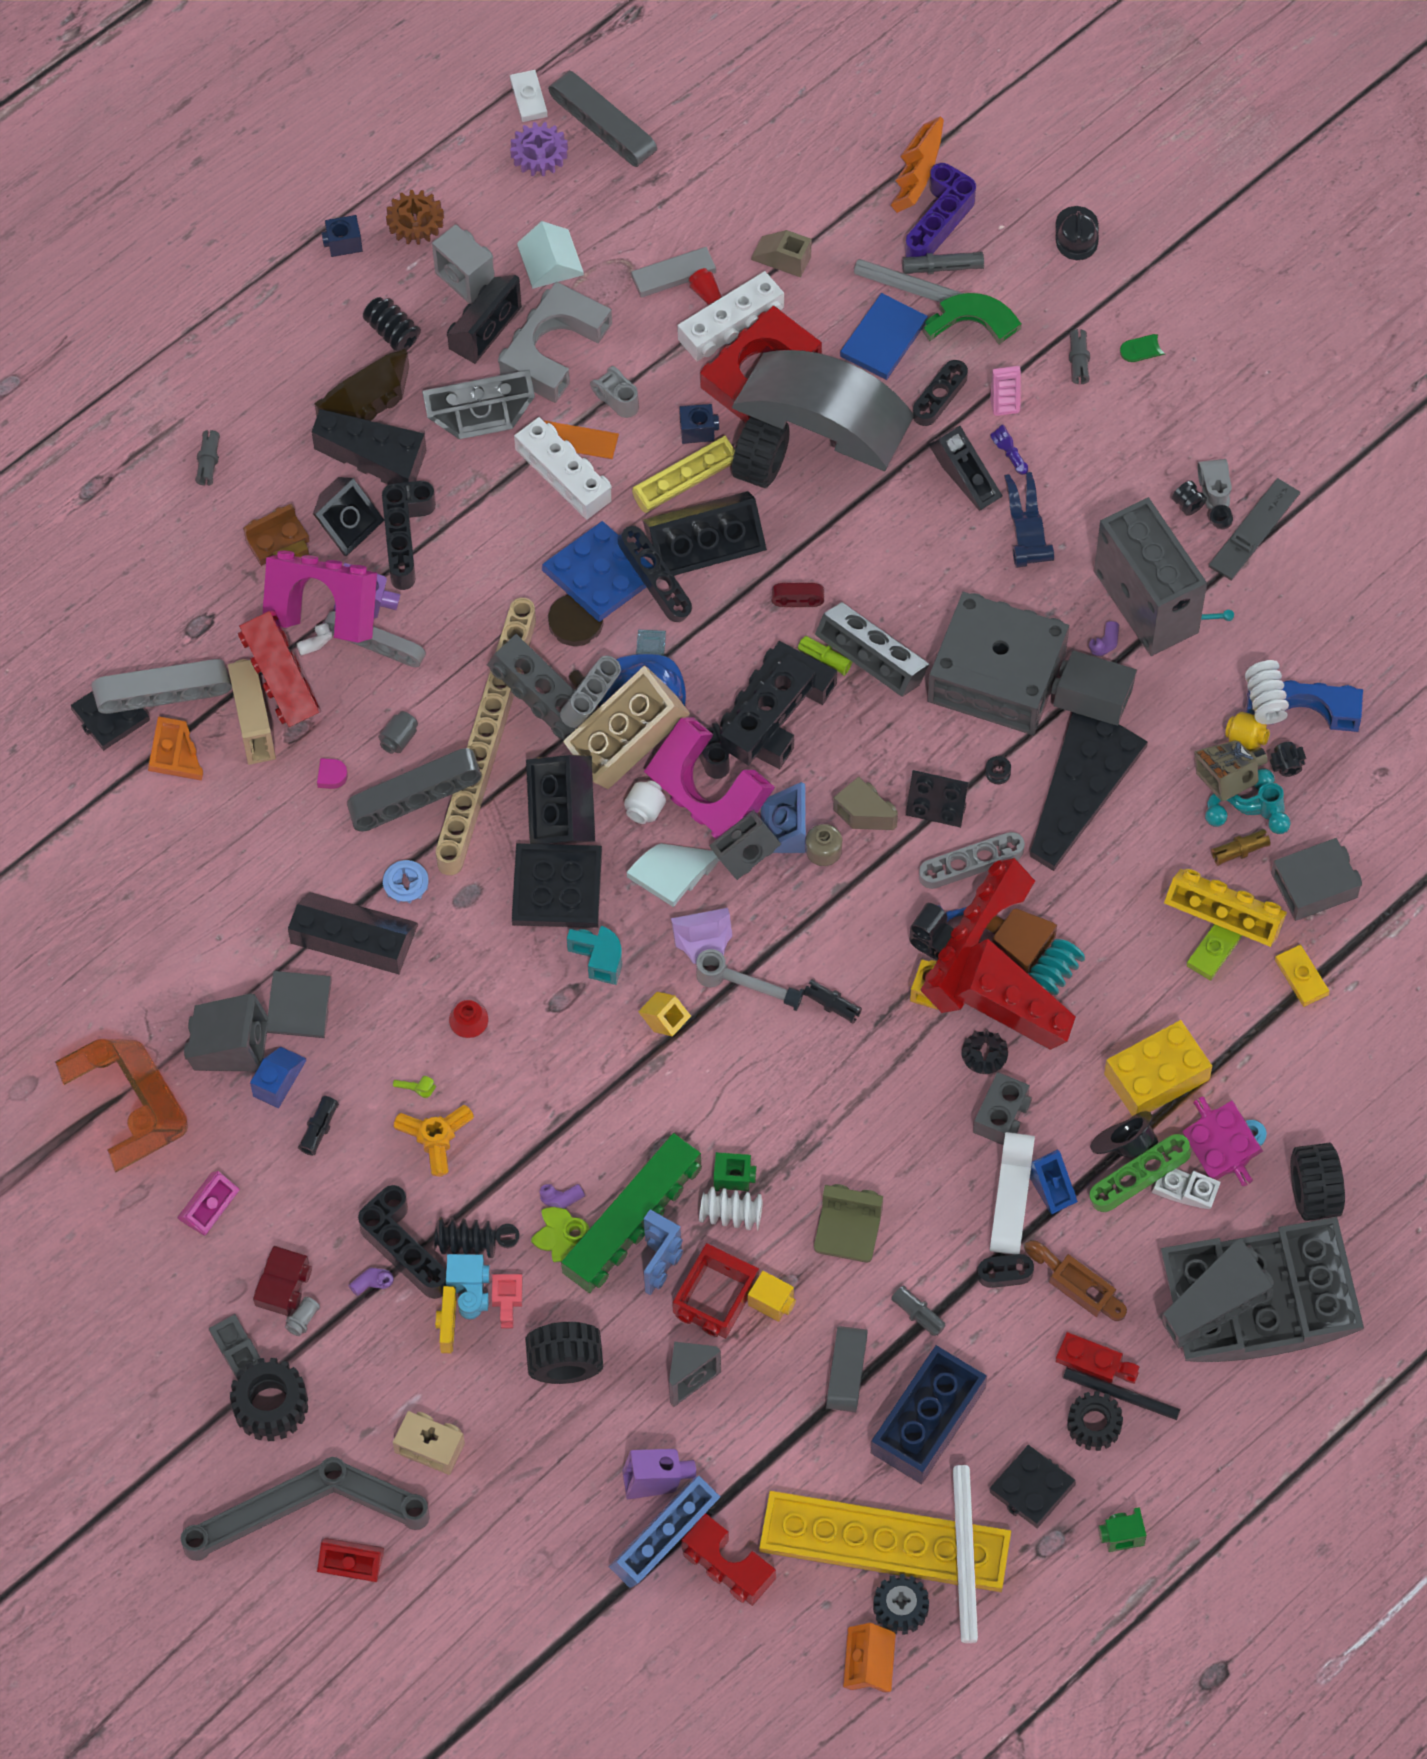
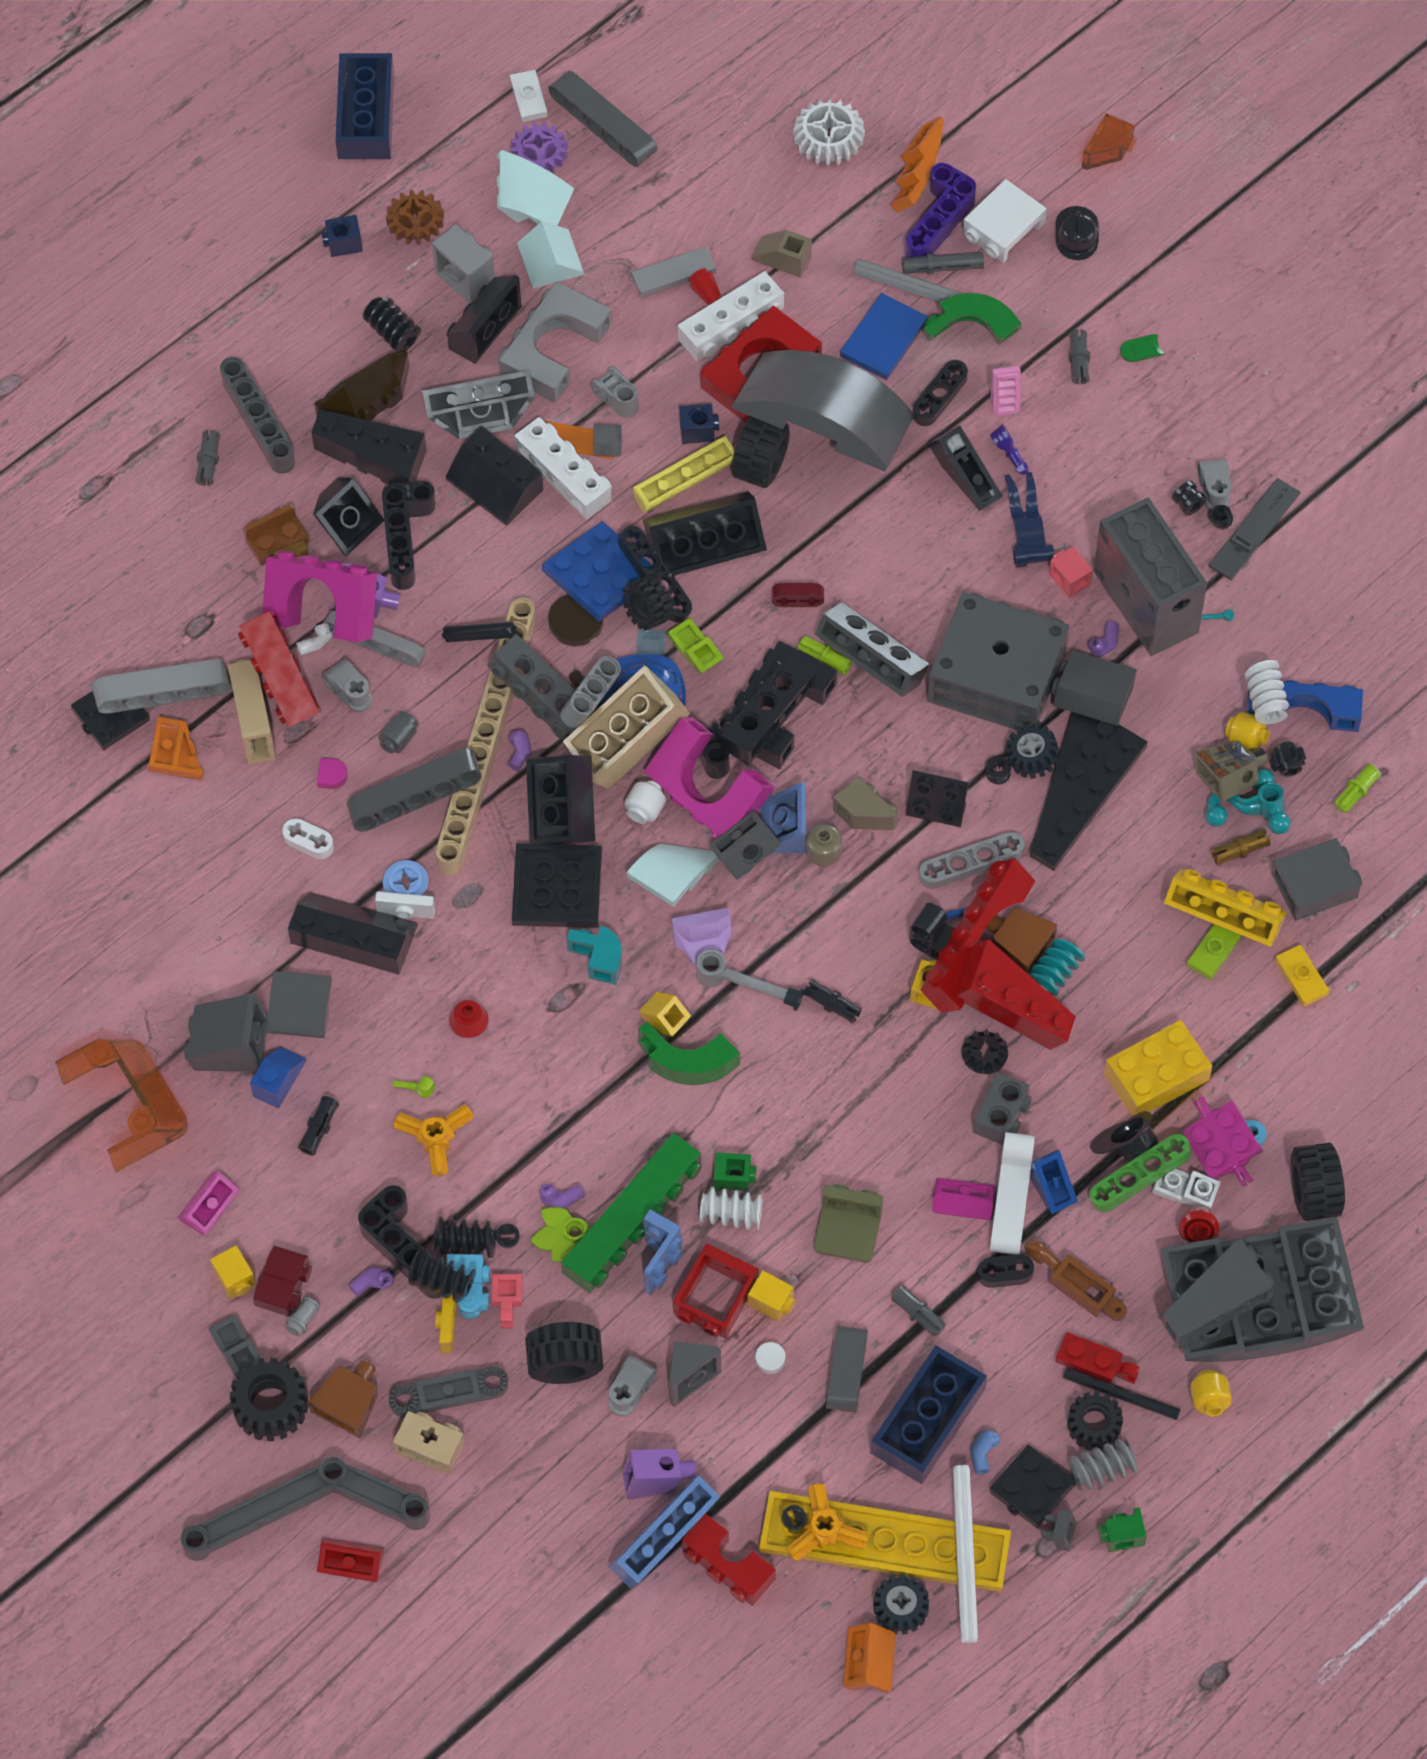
none -> yellow brick [210,1245,256,1299]
none -> dark grey beam [220,357,295,474]
none -> white beam [282,819,334,859]
none -> dark orange torso [308,1360,378,1438]
none -> light grey piece [322,658,372,712]
none -> dark blue brick [335,53,394,159]
none -> white plate [375,891,435,919]
none -> dark grey plate [389,1366,508,1417]
none -> black piece [408,1249,476,1303]
none -> black axle [442,621,517,643]
none -> black slope [446,427,543,526]
none -> light aqua slope [497,150,574,226]
none -> medium lavender arm [507,729,532,771]
none -> flat silver slope [594,423,622,457]
none -> light grey piece [609,1355,657,1416]
none -> black tyre [622,576,672,630]
none -> green arch [638,1022,740,1085]
none -> lime slope [667,617,724,674]
none -> white tile [756,1342,786,1374]
none -> black hinge [781,1505,806,1530]
none -> light orange bush [786,1483,869,1562]
none -> white gear [793,98,865,166]
none -> dark pink slope [932,1178,995,1220]
none -> white panel [963,179,1047,263]
none -> medium blue arm [970,1430,1000,1475]
none -> black wheel [1006,723,1060,779]
none -> dark grey tile [1041,1510,1077,1551]
none -> coral brick [1049,547,1093,598]
none -> light grey piece [1069,1439,1138,1491]
none -> clear orange slope [1082,113,1137,170]
none -> red cone [1179,1206,1219,1243]
none -> yellow head [1190,1370,1232,1417]
none -> lime axle [1334,764,1381,813]

